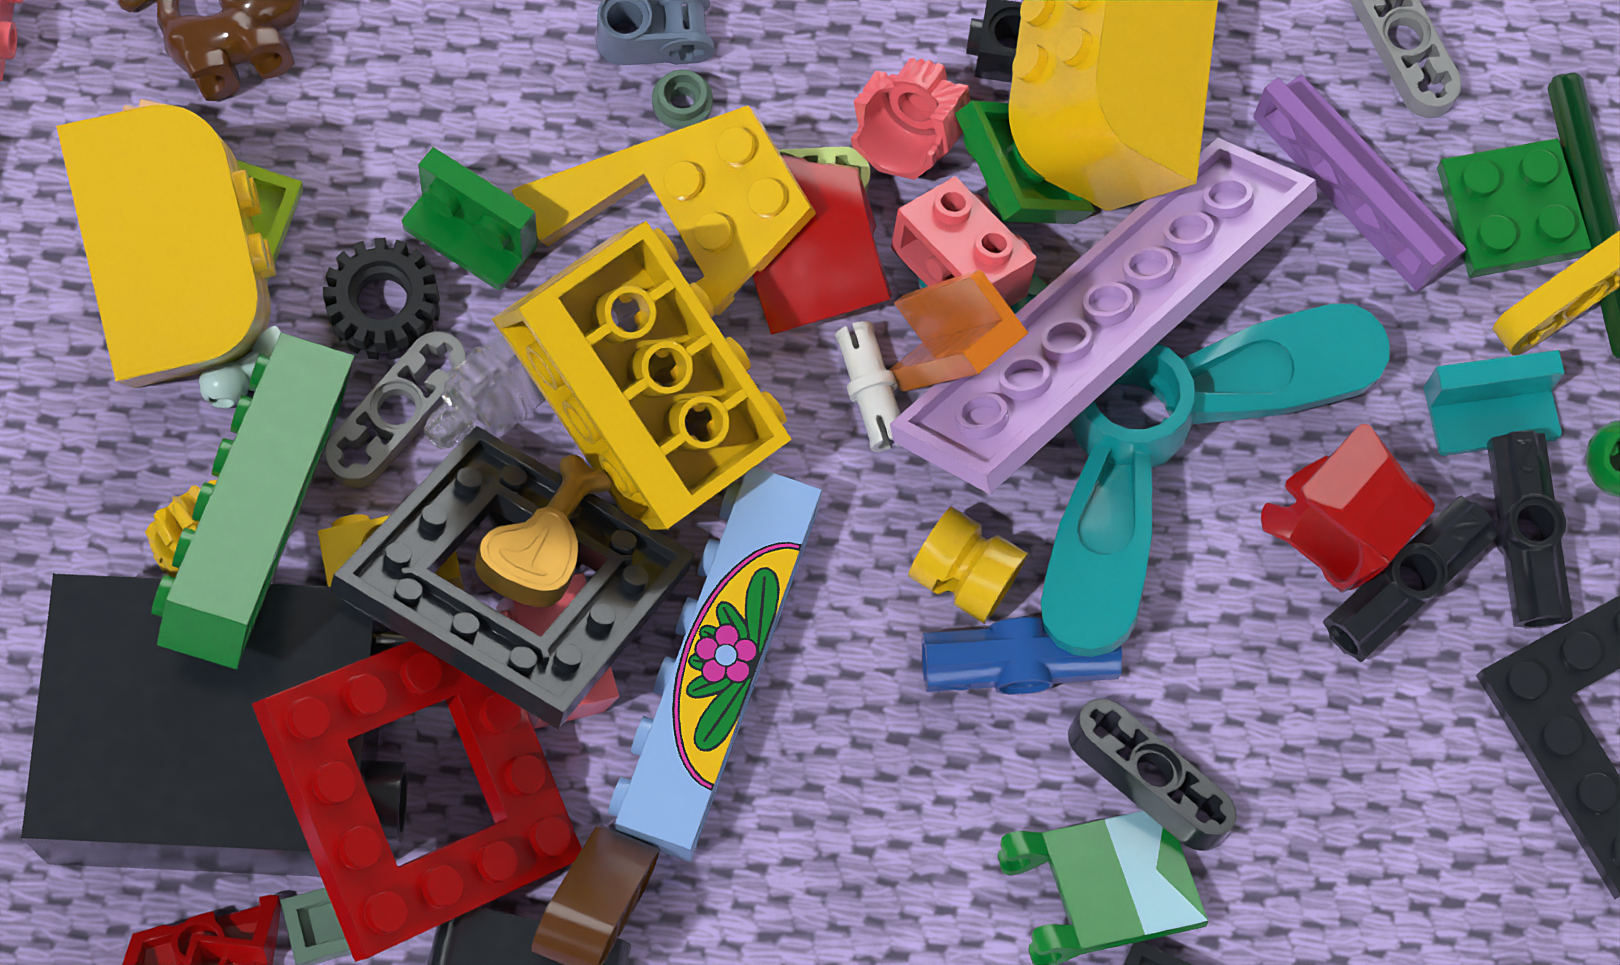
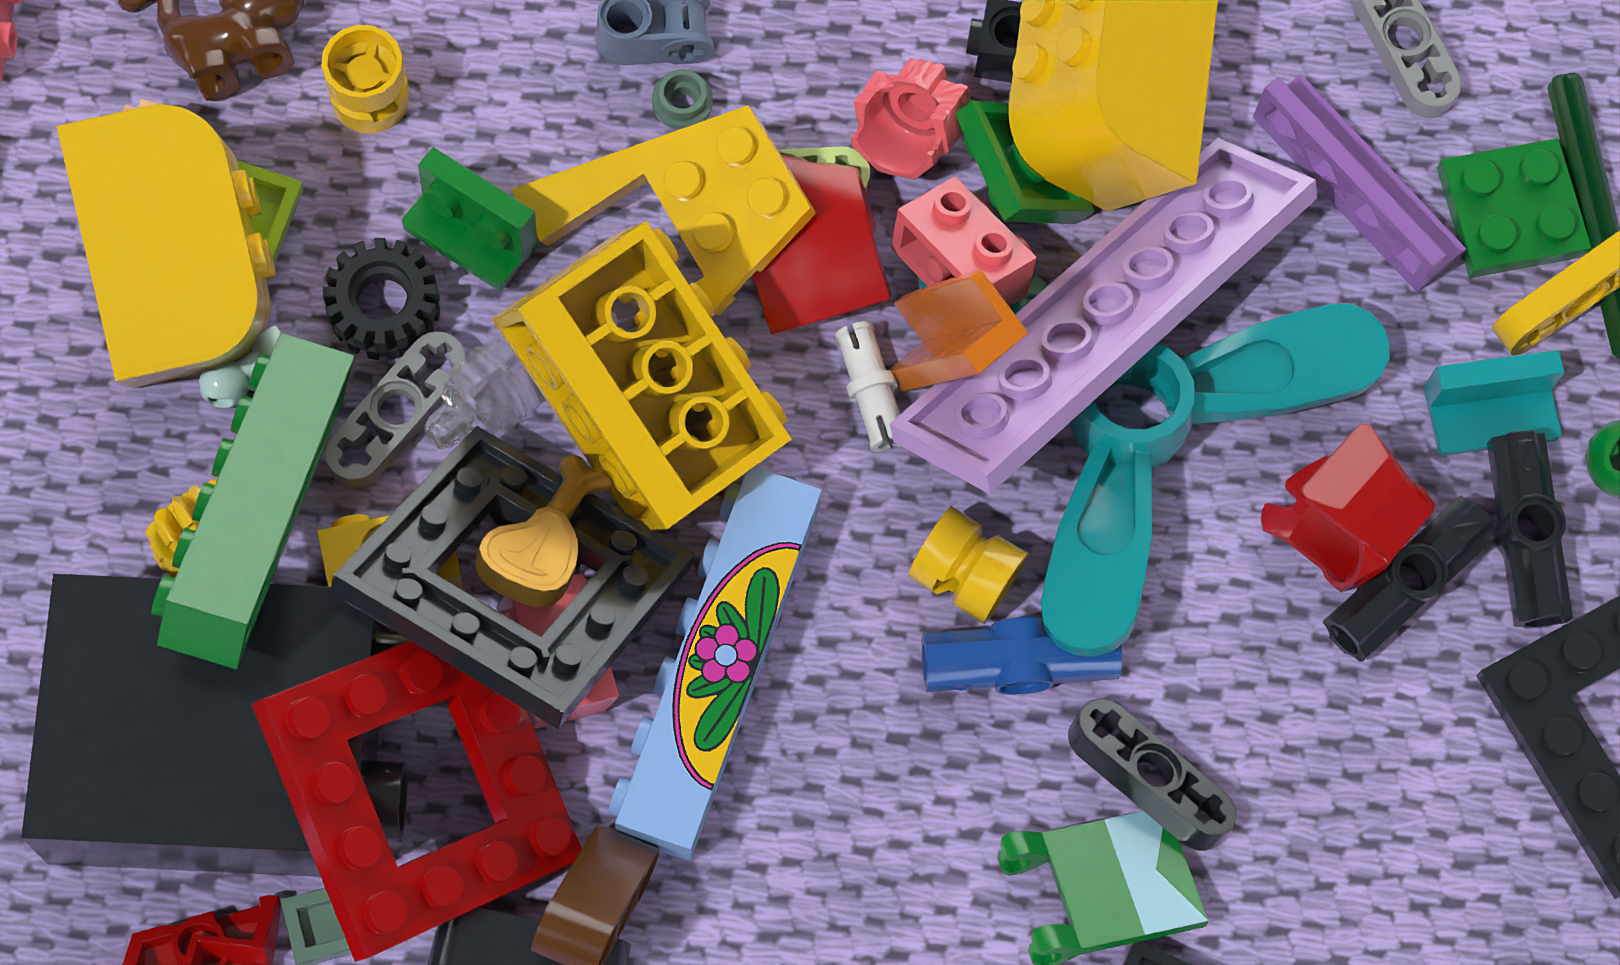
none -> yellow wheel [321,25,410,133]

